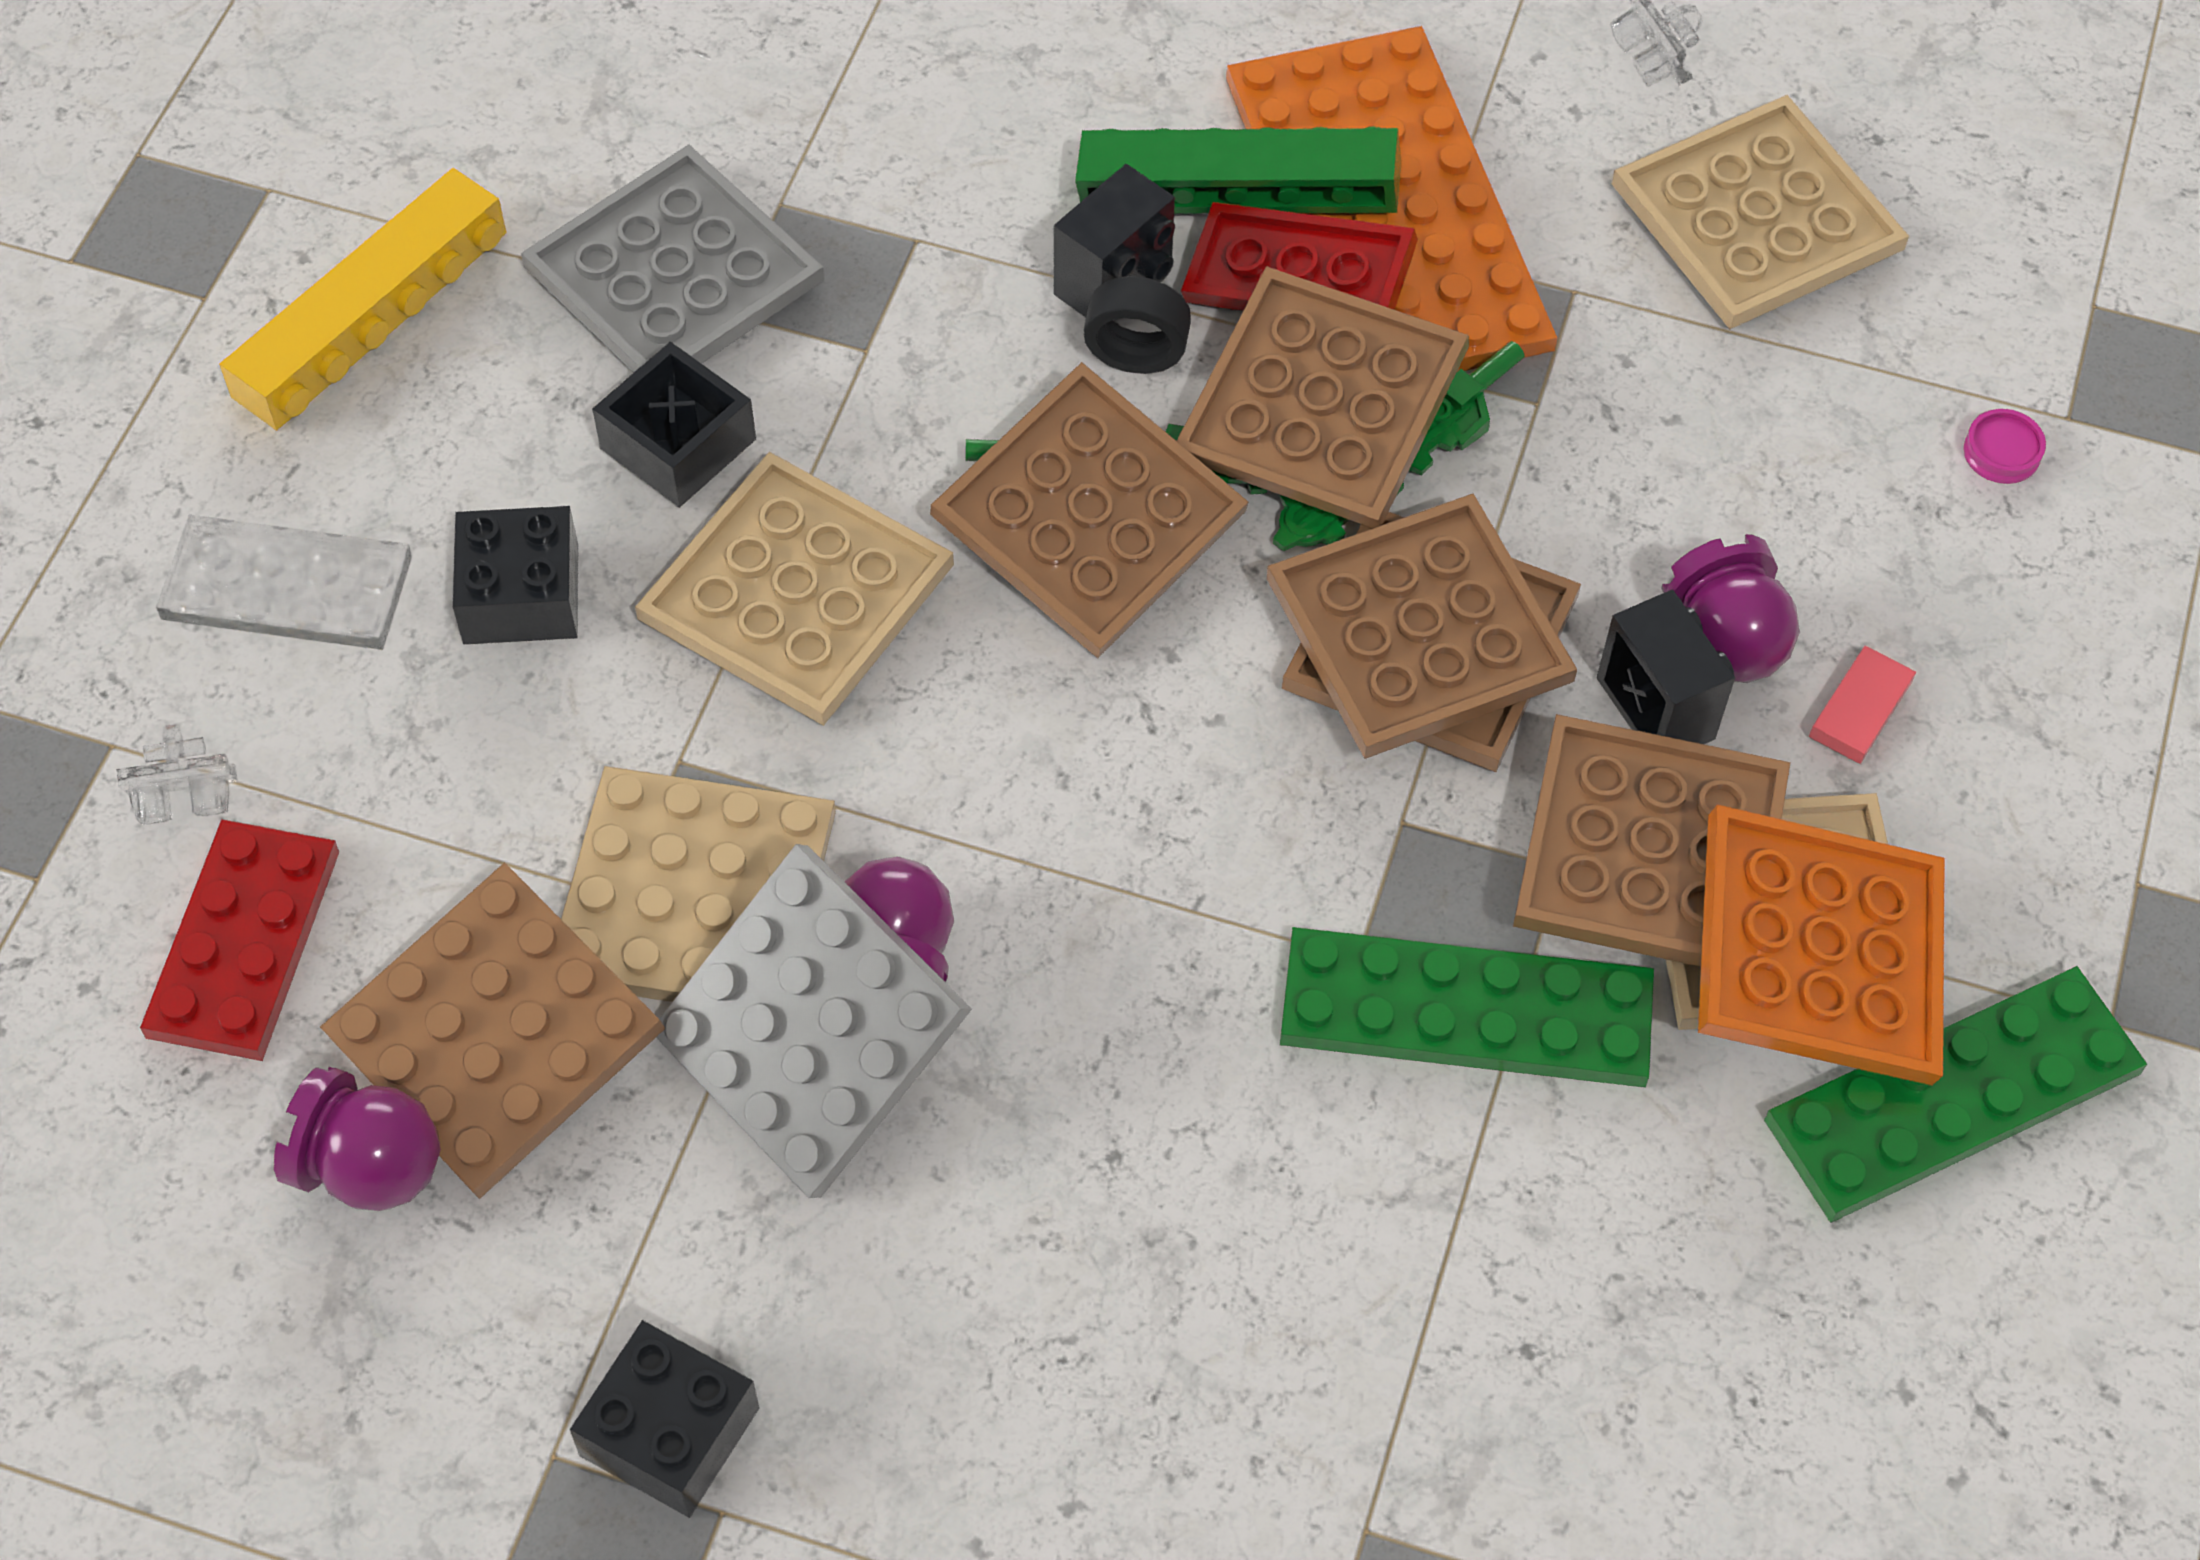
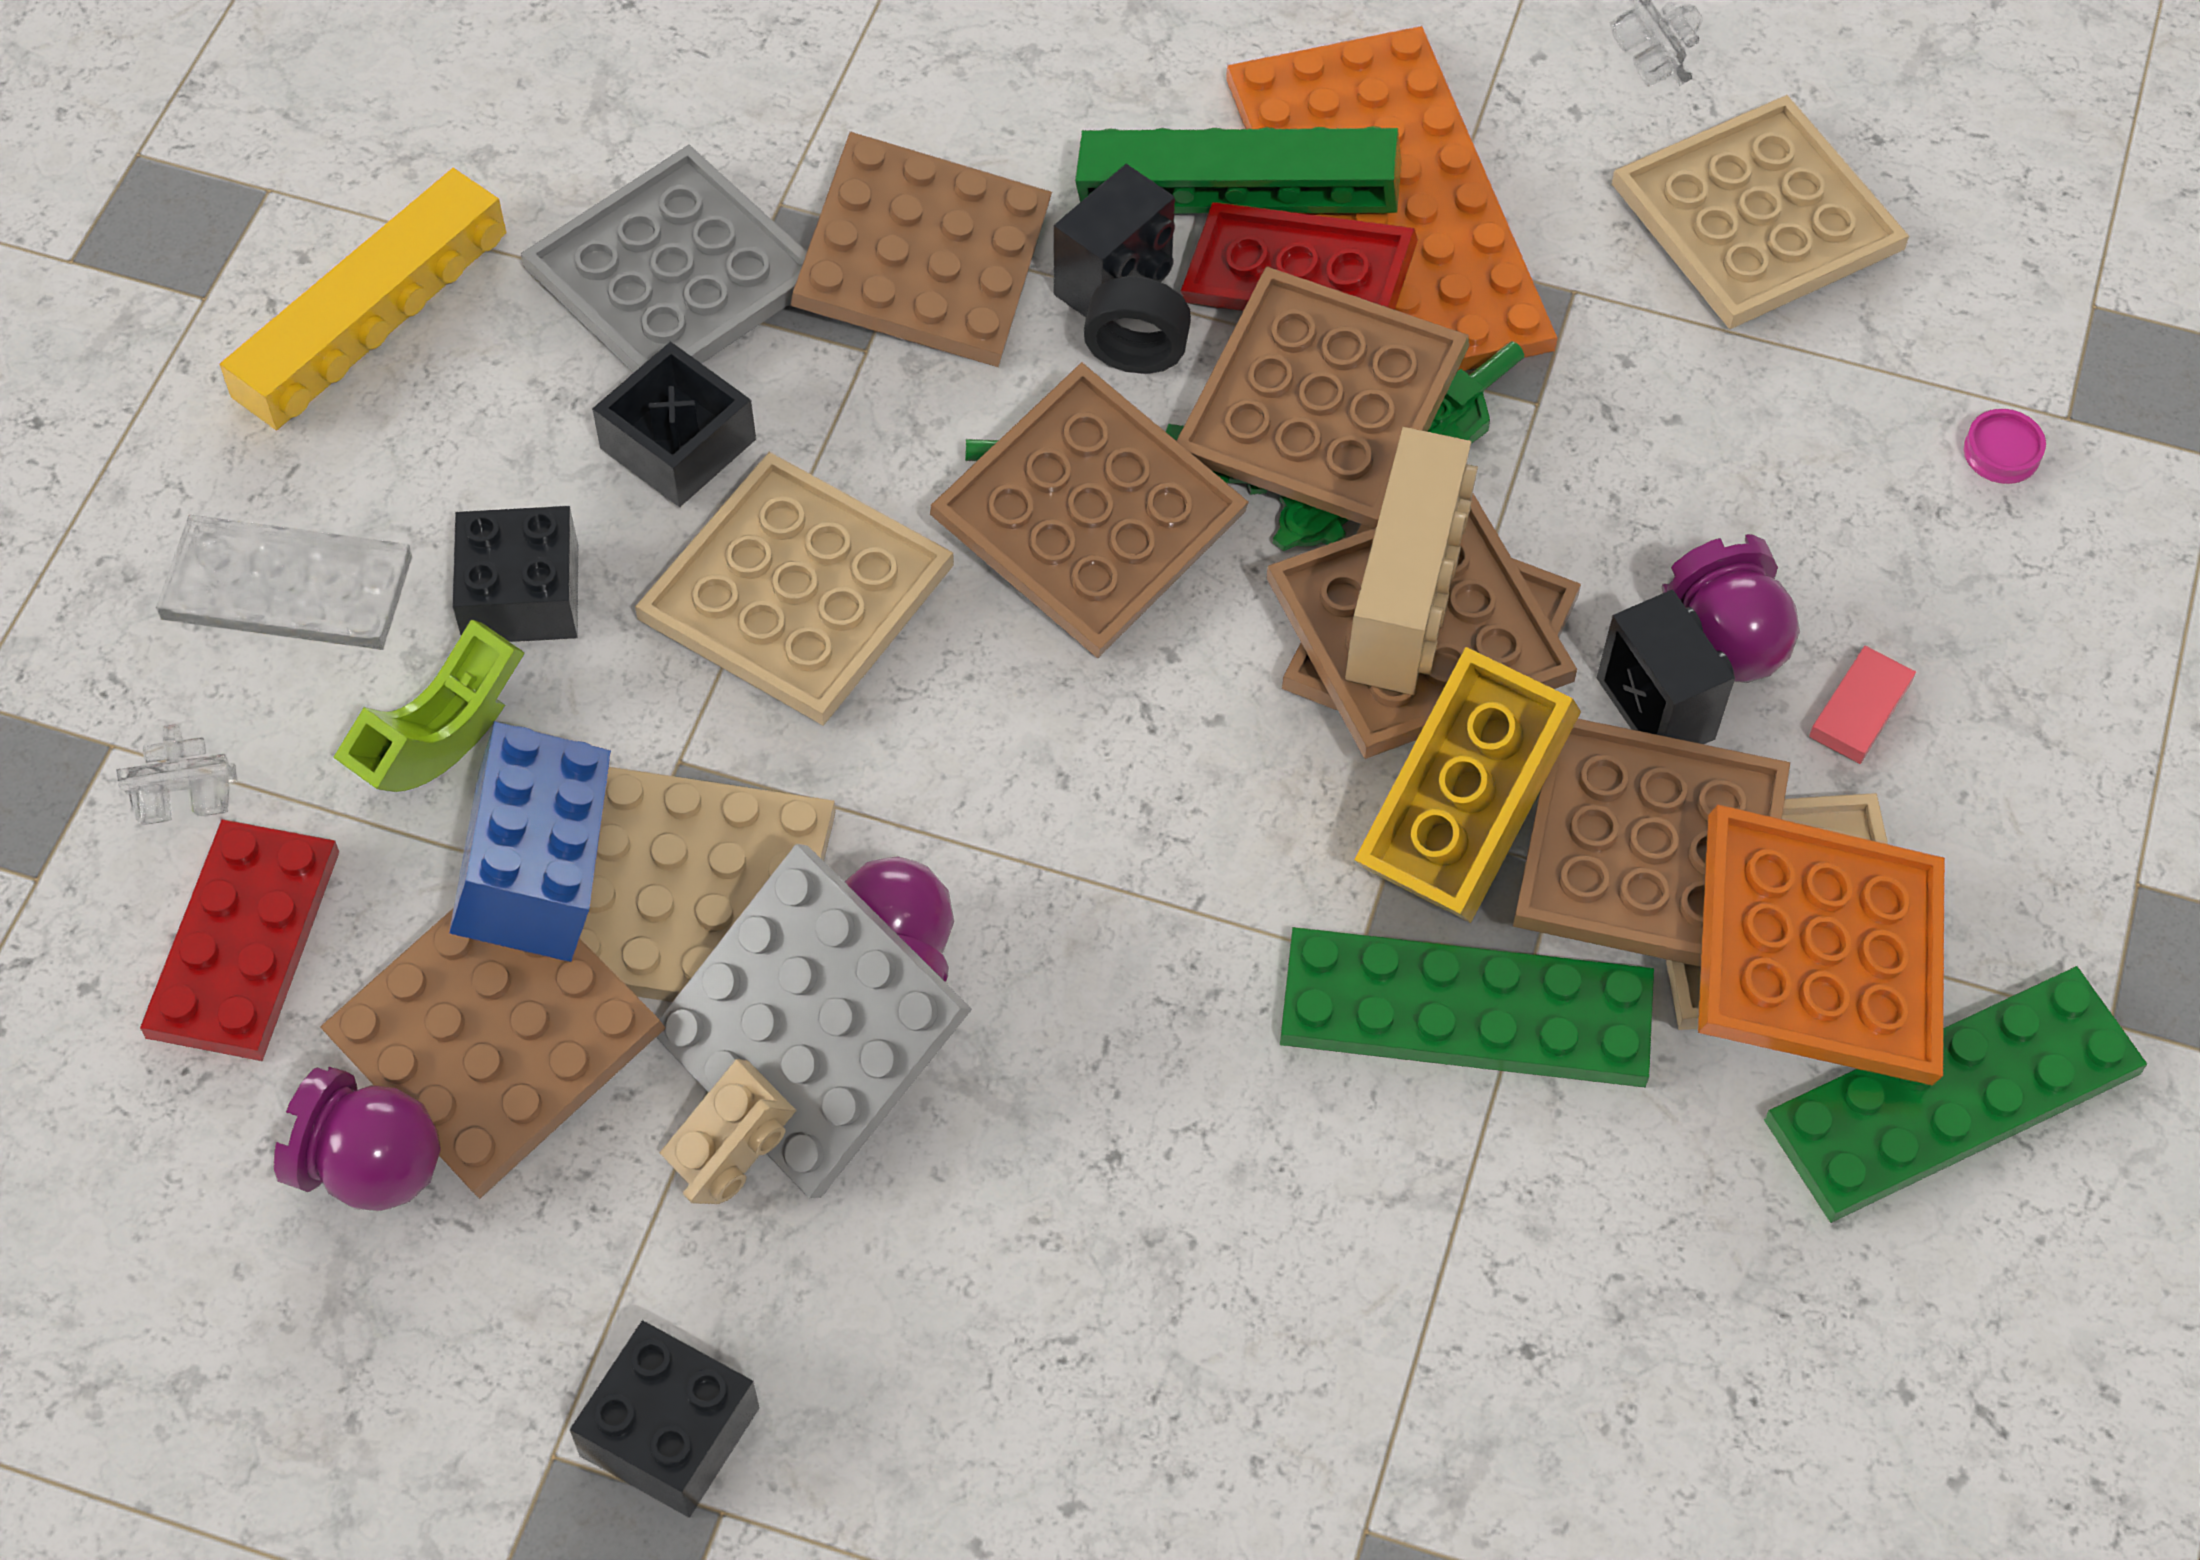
none -> lime arch [333,620,525,792]
none -> brick [449,721,611,962]
none -> tan bracket [660,1059,797,1204]
none -> medium nougat plate [791,131,1052,367]
none -> tan brick [1345,427,1478,695]
none -> yellow brick [1354,647,1581,923]

